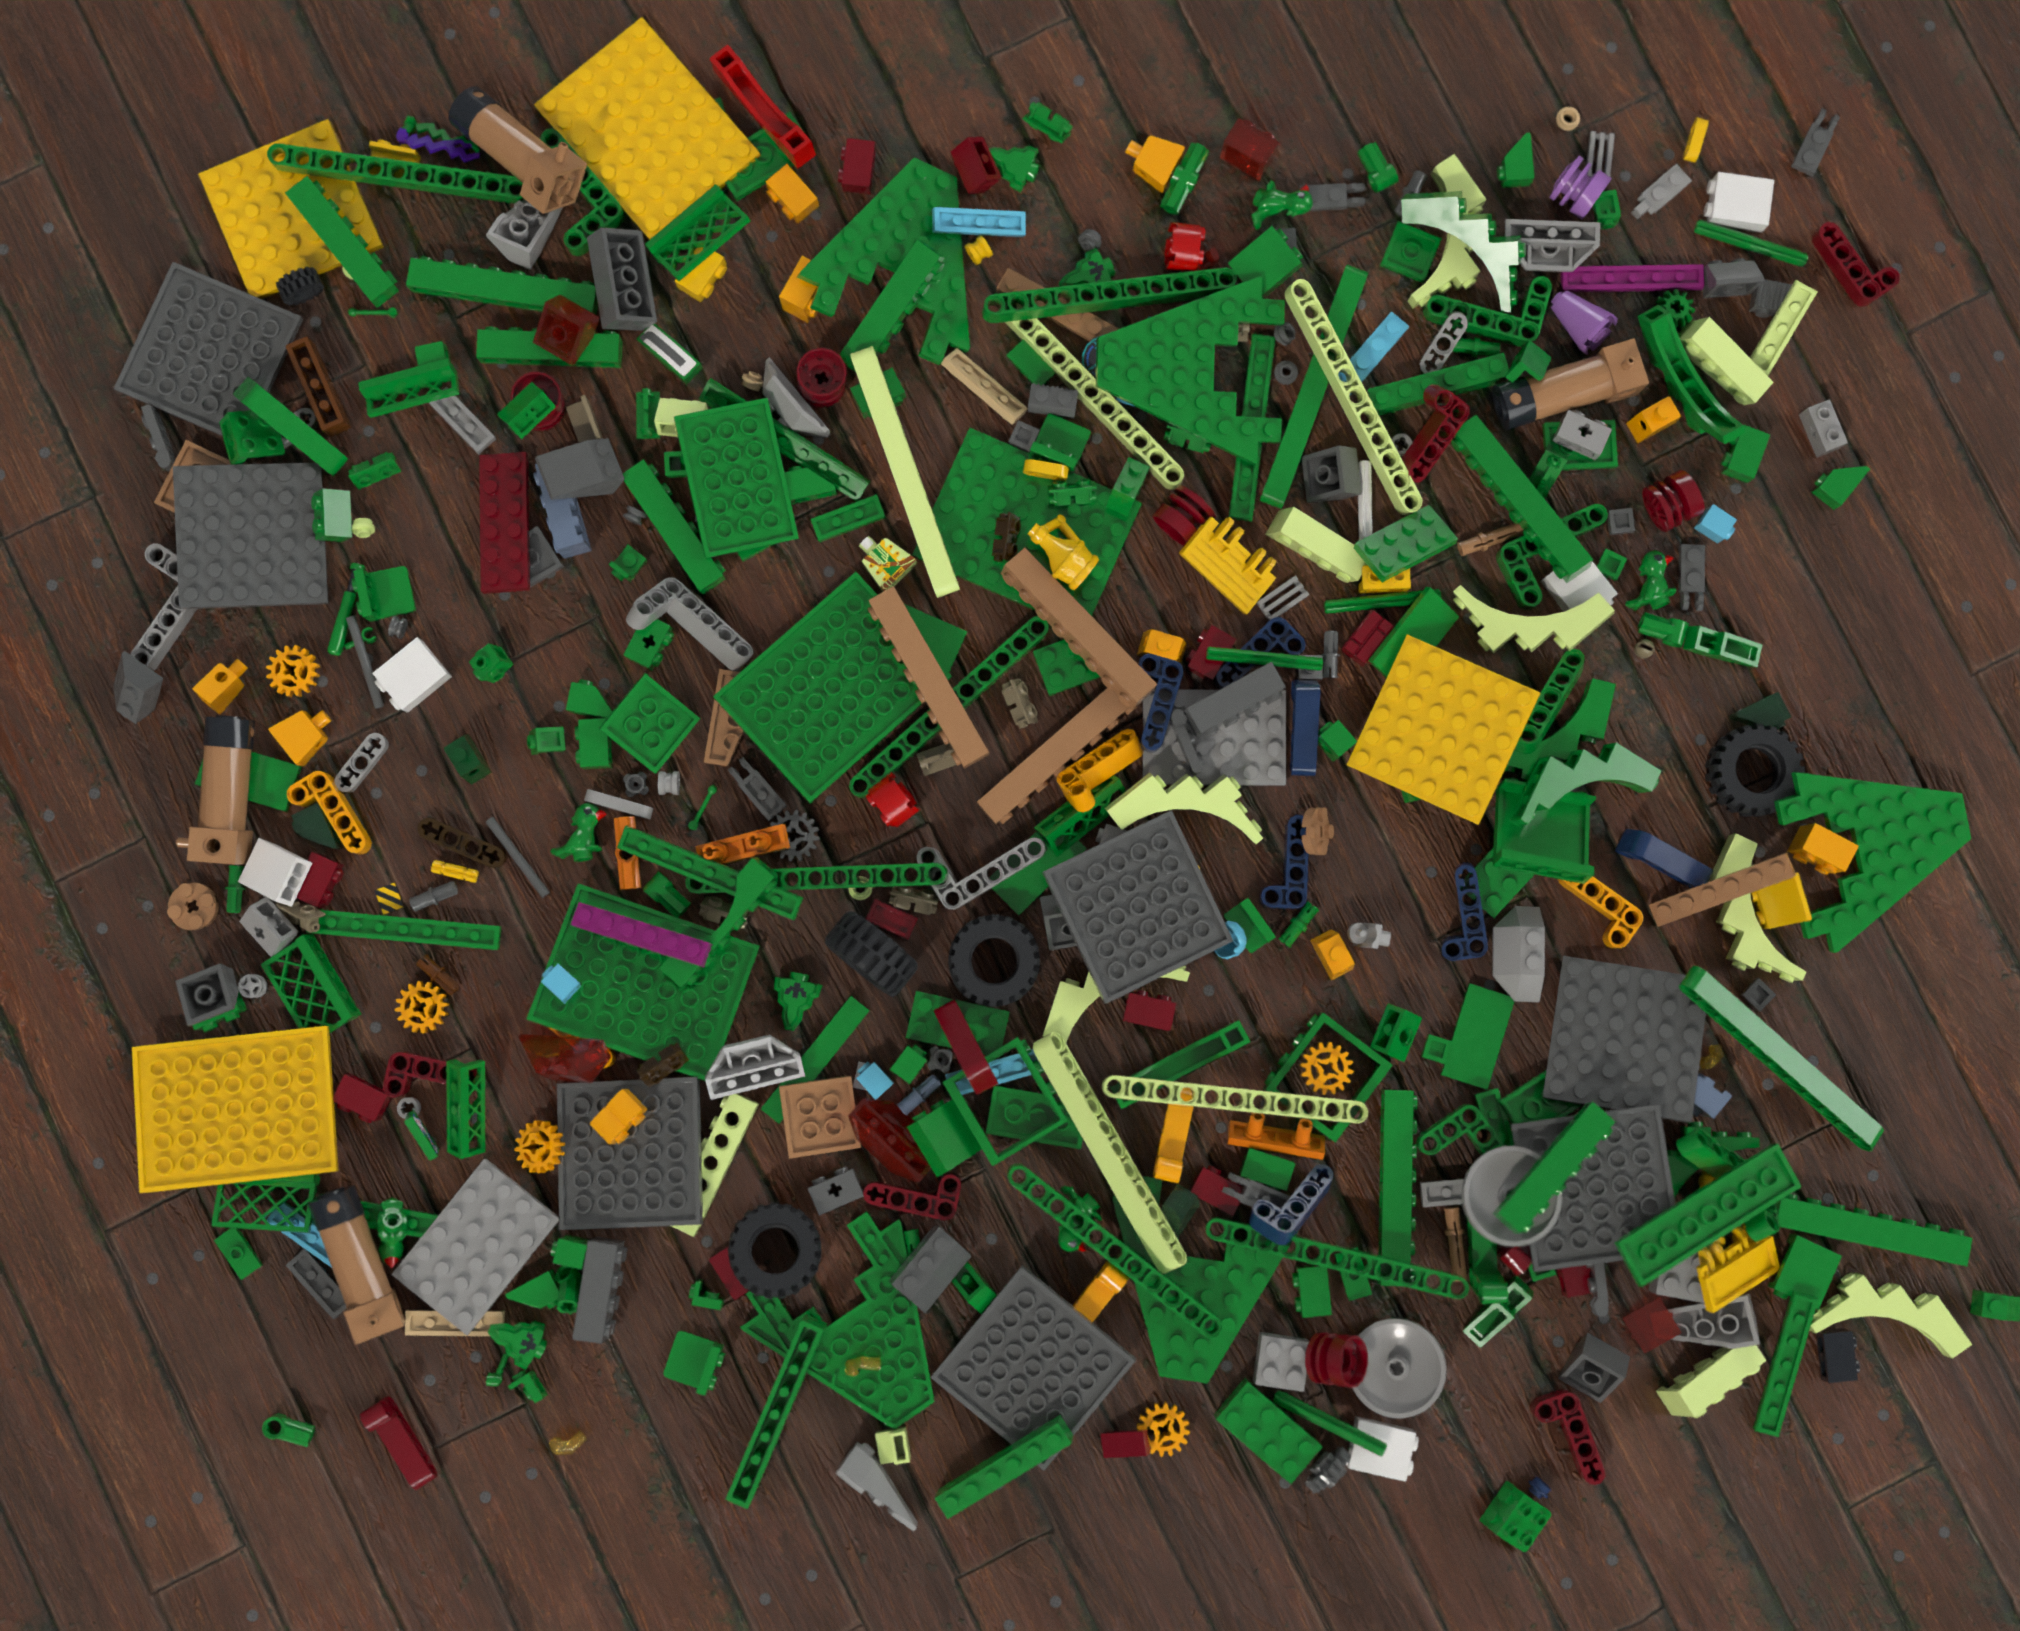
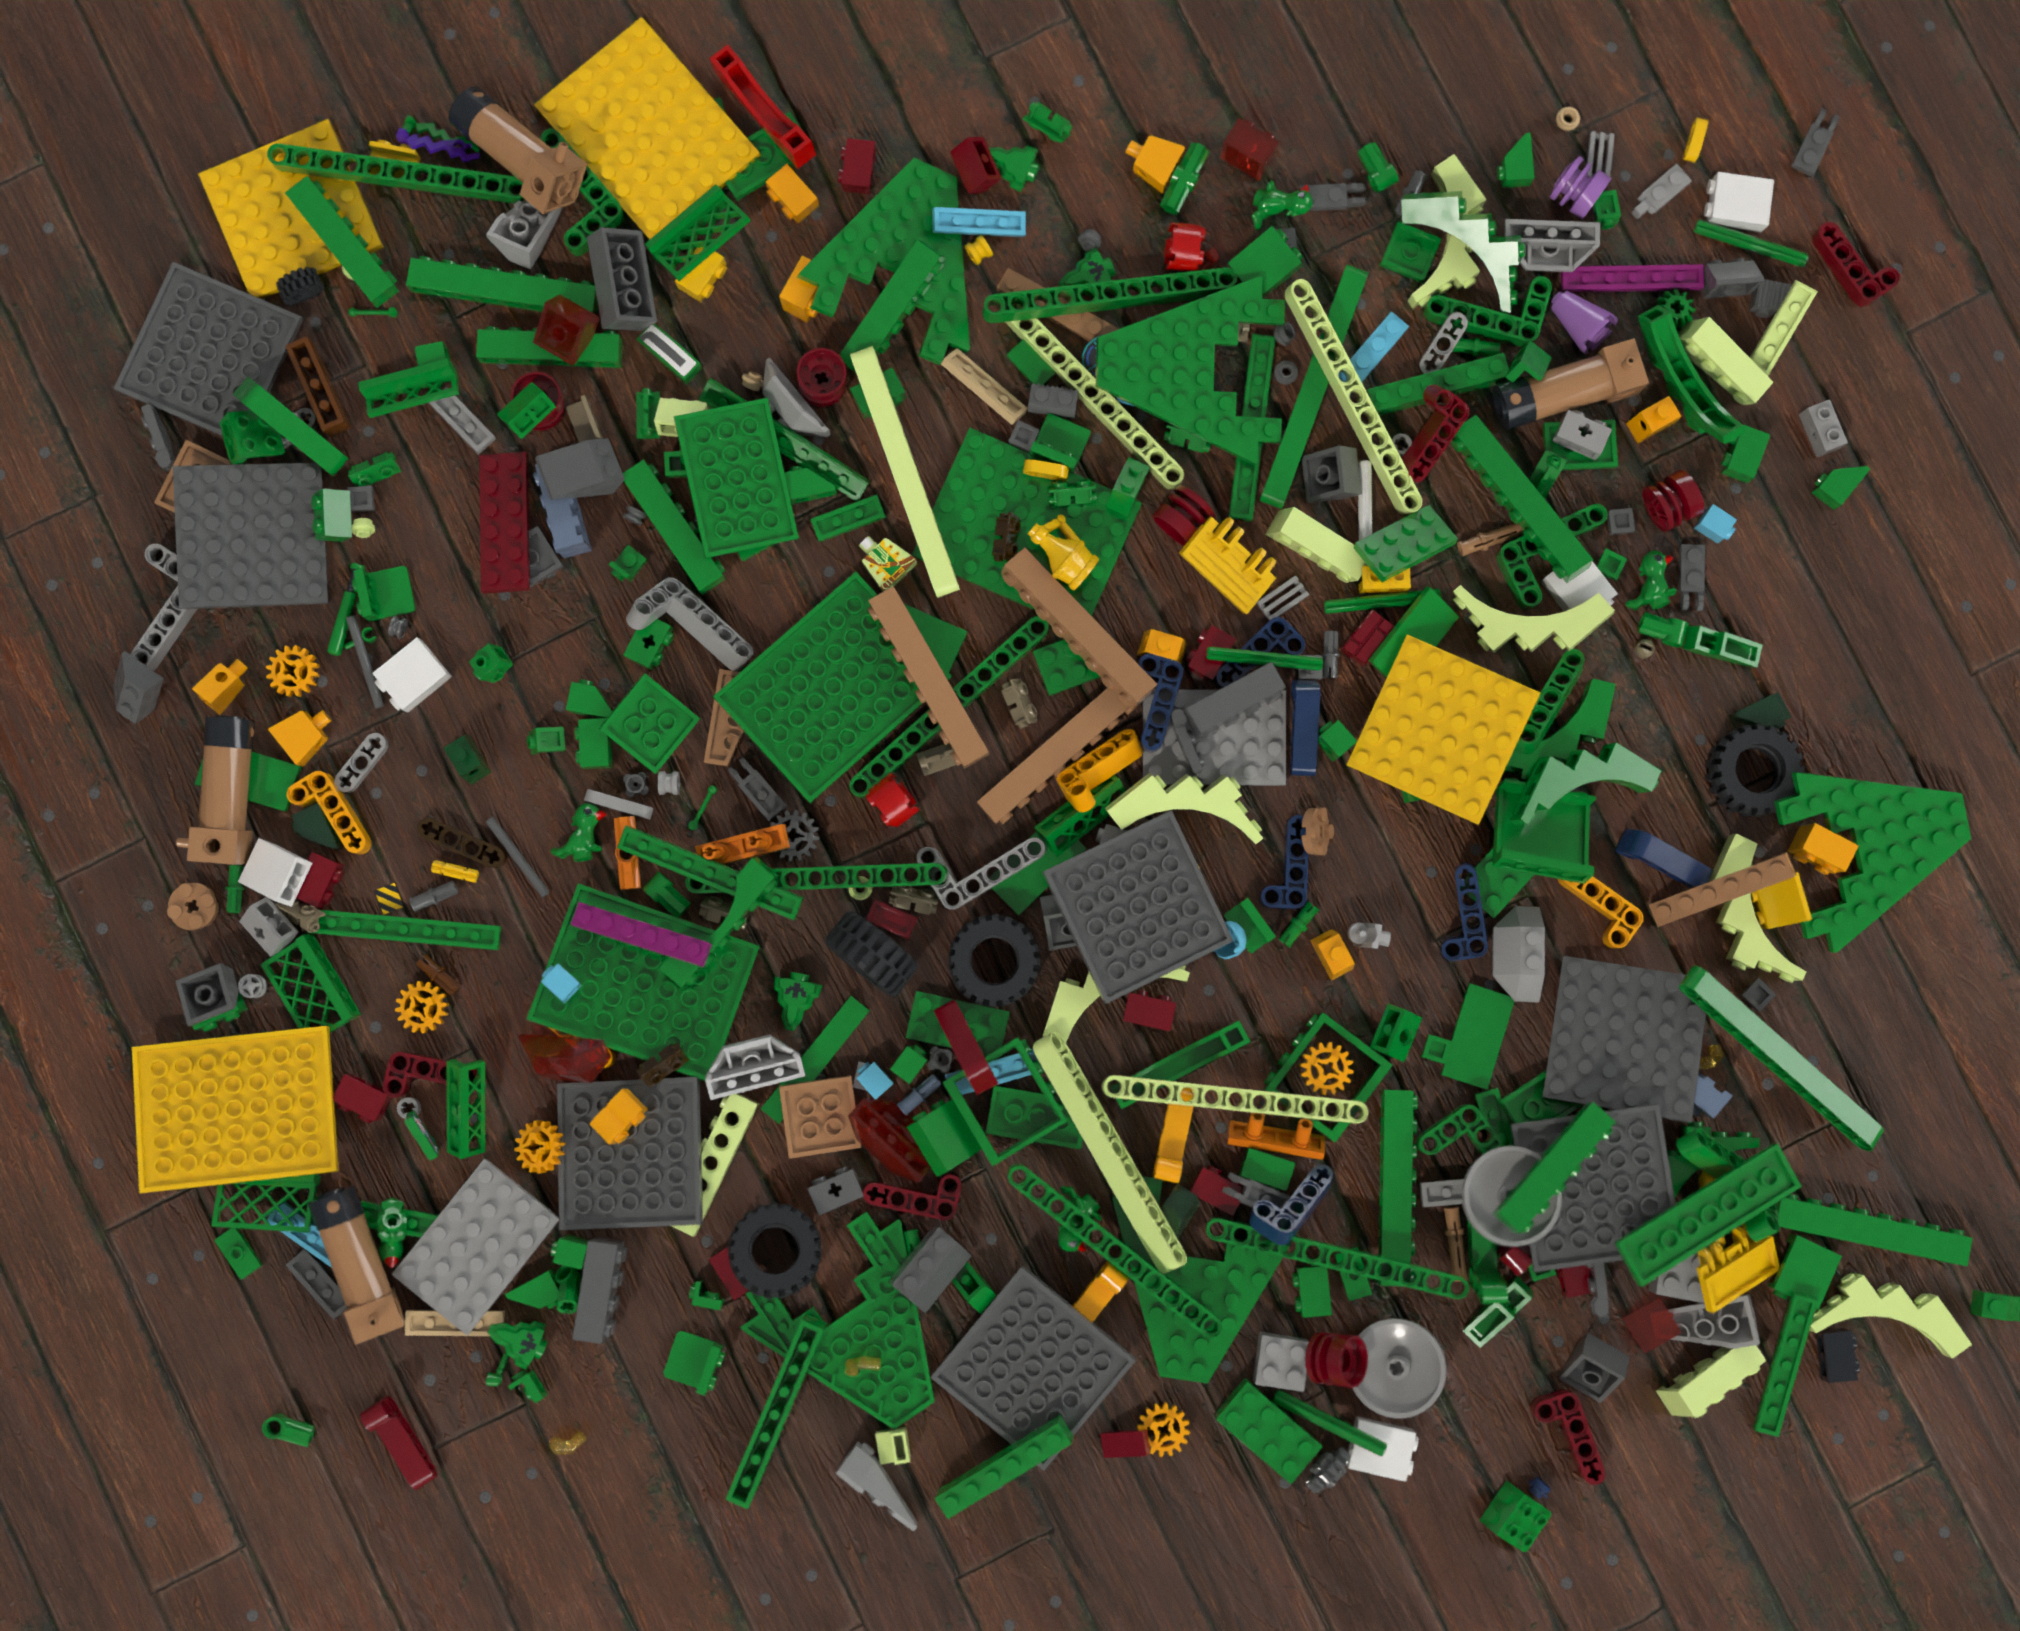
none -> dark grey plate [348,486,375,513]

